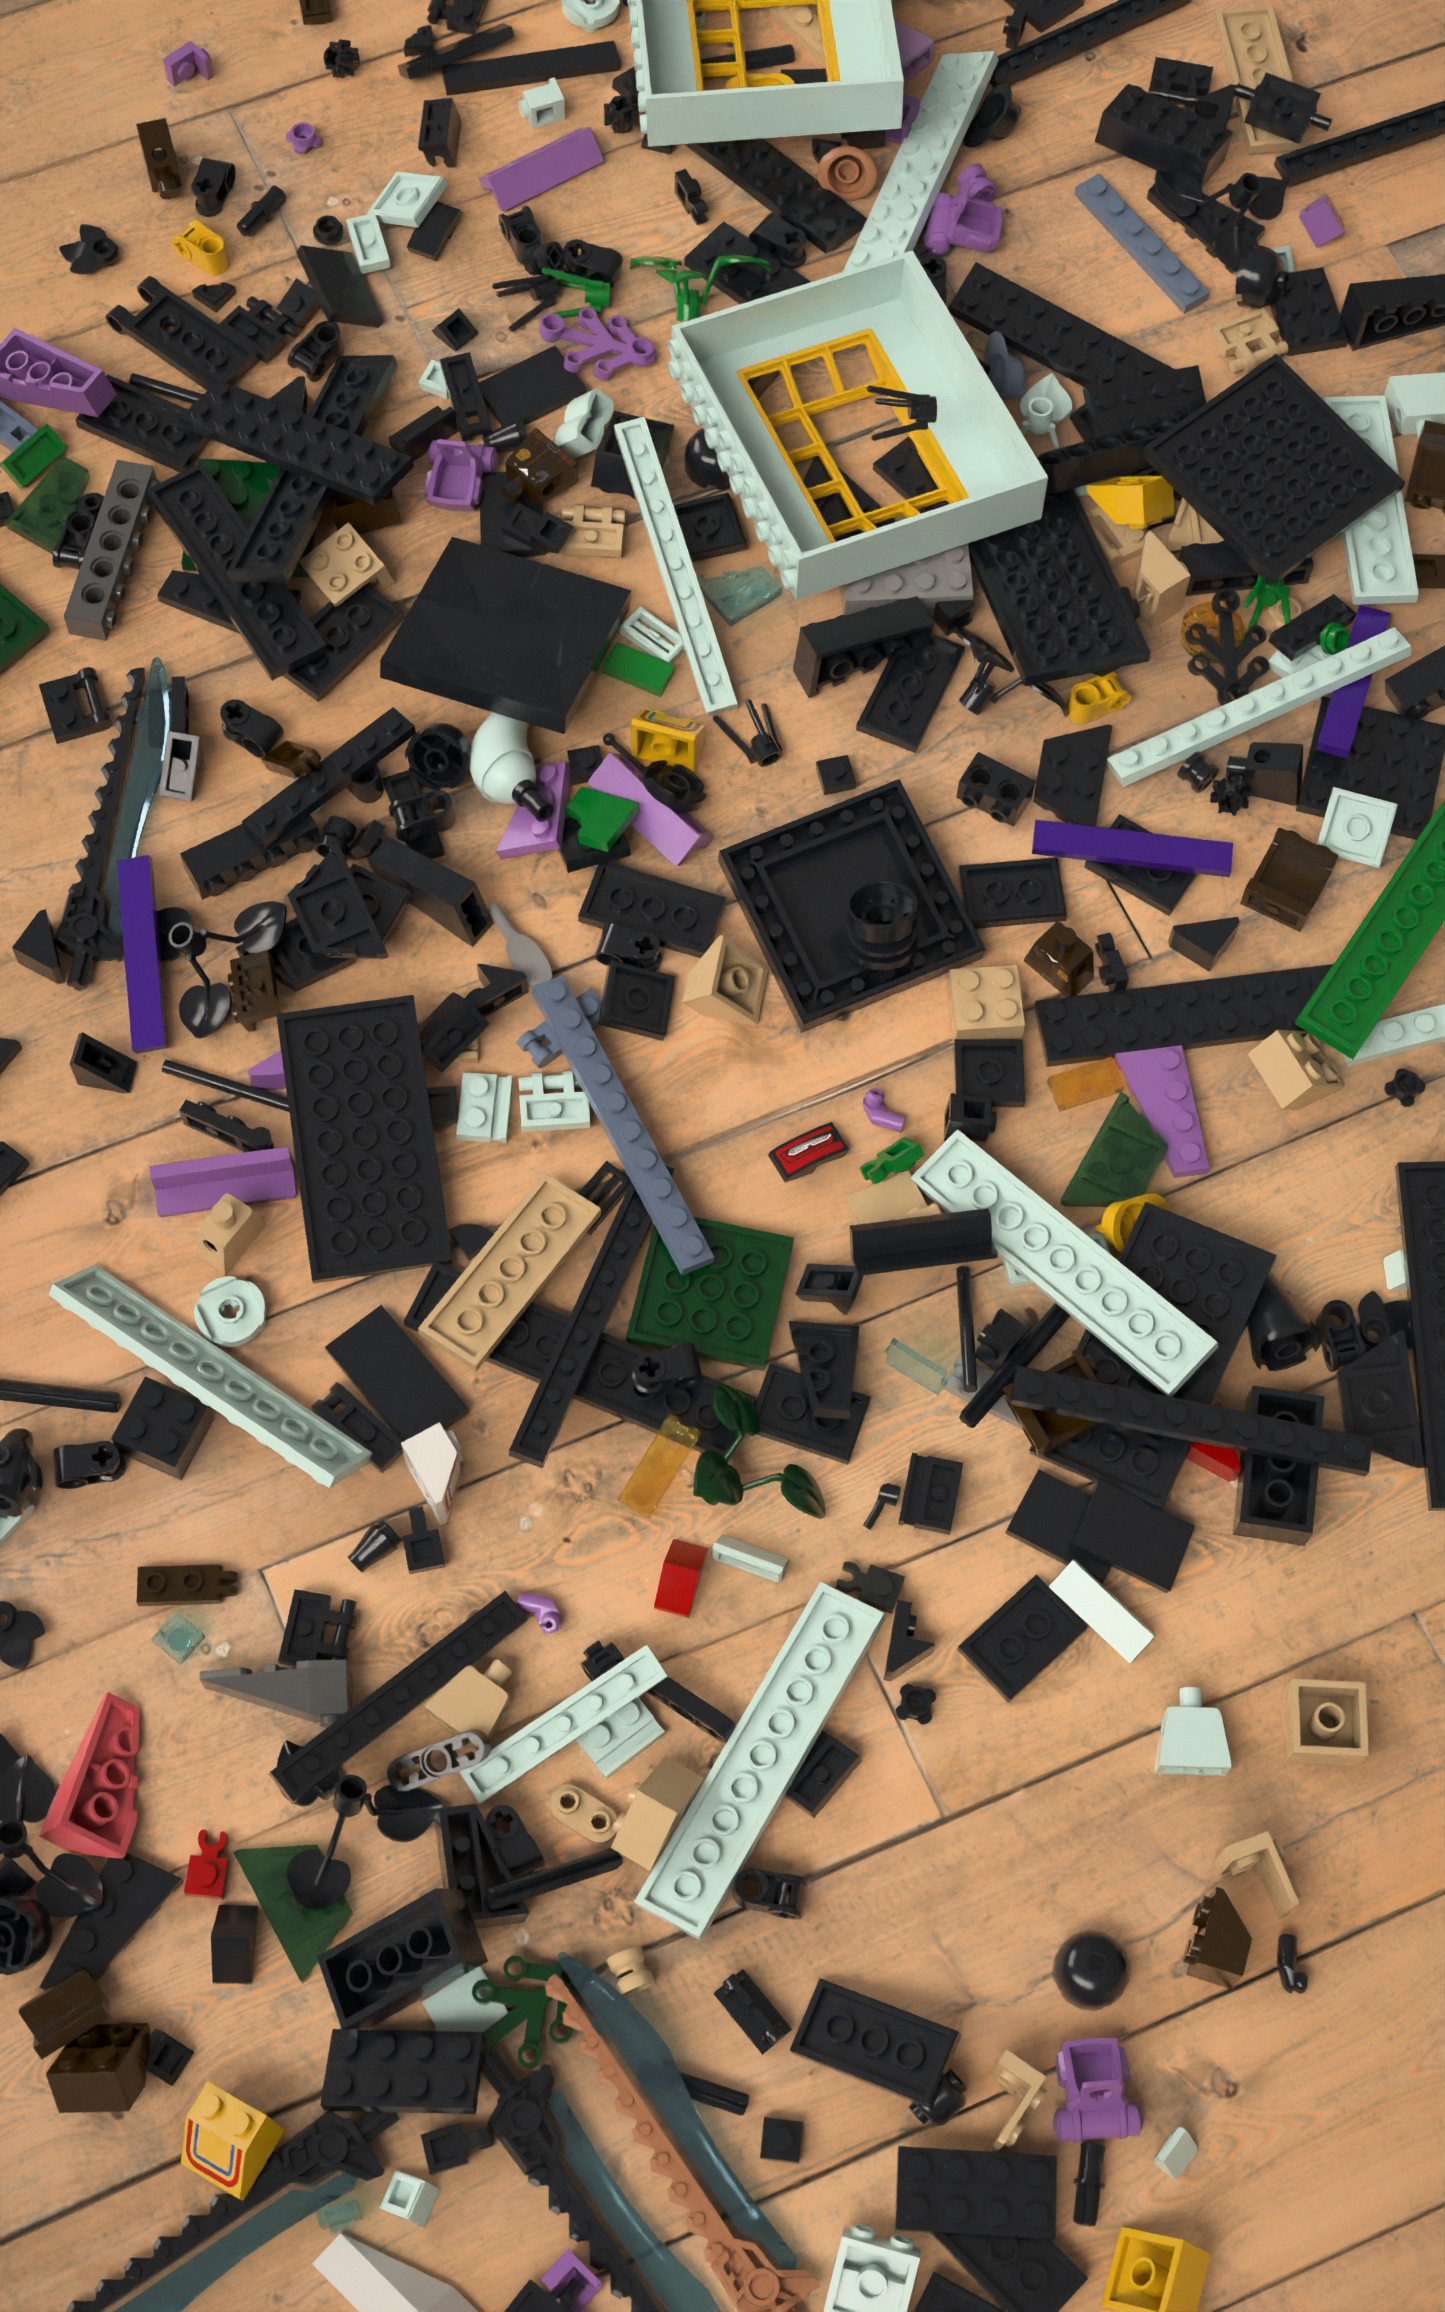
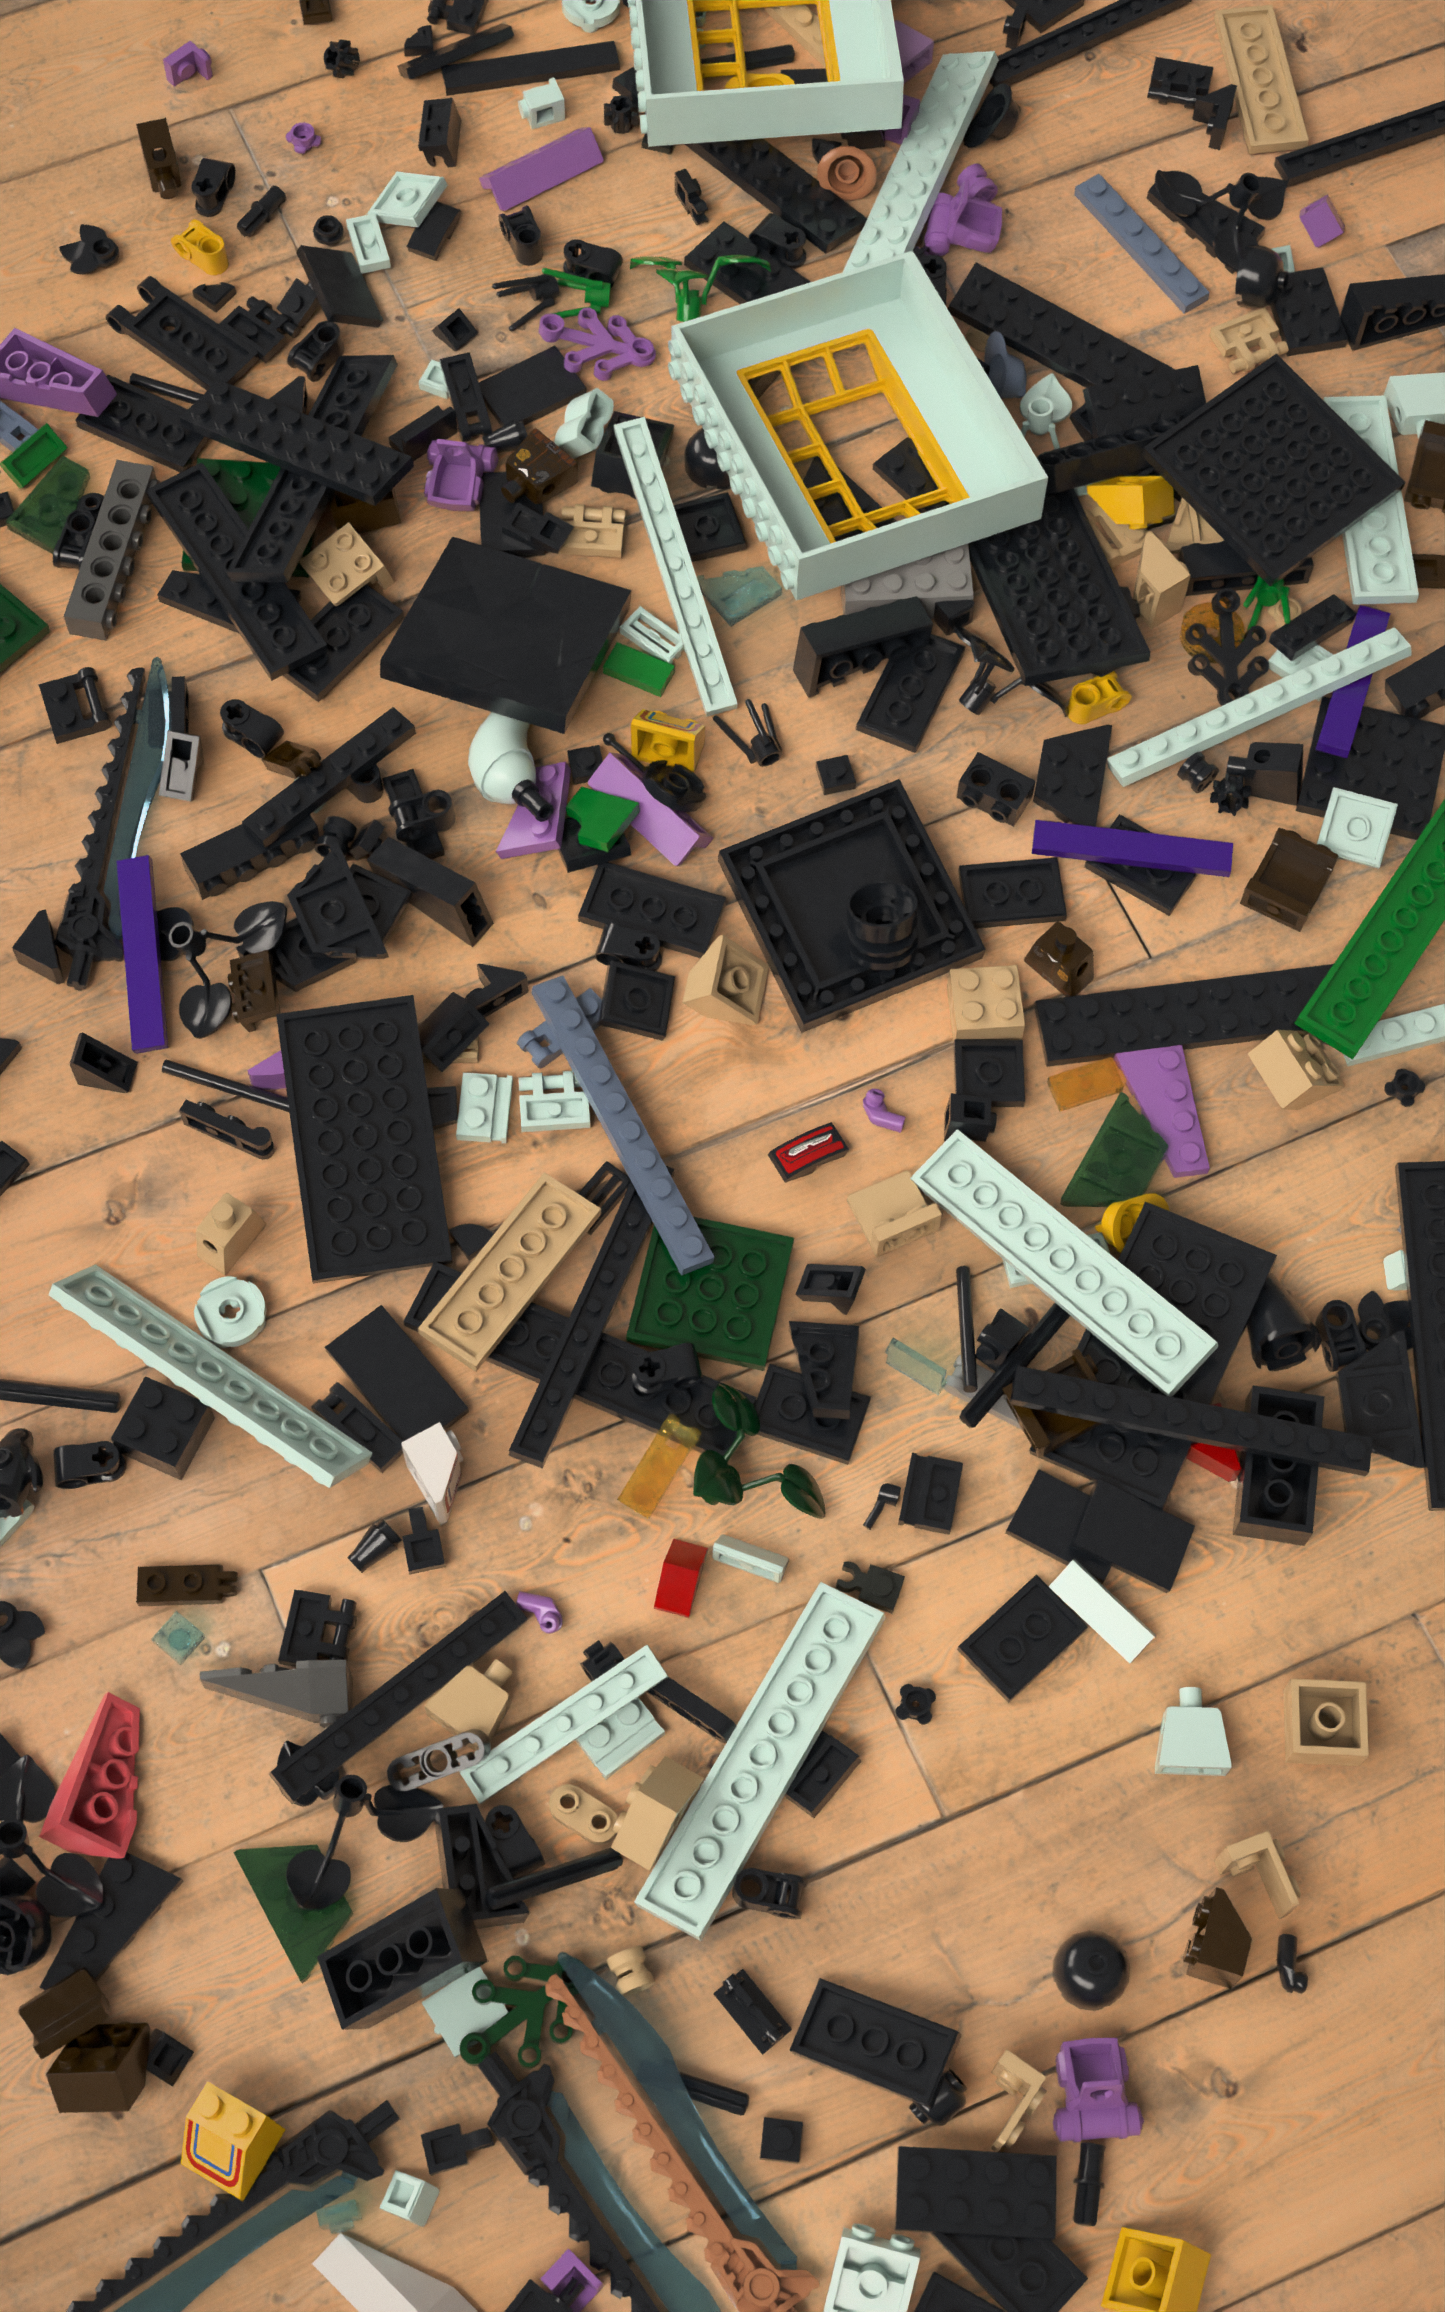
medium lavender panel [149,1146,297,1217] -> none
red plate [184,1829,230,1900] -> none
black slope [211,1905,258,1985] -> none
black plate [320,2029,486,2114] -> none
black cylinder [405,723,471,790] -> none
light grey piece [488,904,552,988] -> none
black wheel [523,241,566,276] -> none
black panel [849,1208,998,1276] -> none
green plate [859,1137,925,1184] -> none
black plant [867,386,937,441] -> none
black slope [883,1600,935,1682] -> none
black brick [1095,83,1233,188] -> none
black plate [1095,932,1129,992] -> none
light aqua slope [1153,2126,1198,2180] -> none
black slope [1168,917,1240,972] -> none
black plate [1234,72,1332,144] -> none
green plate [1320,622,1349,655] -> none

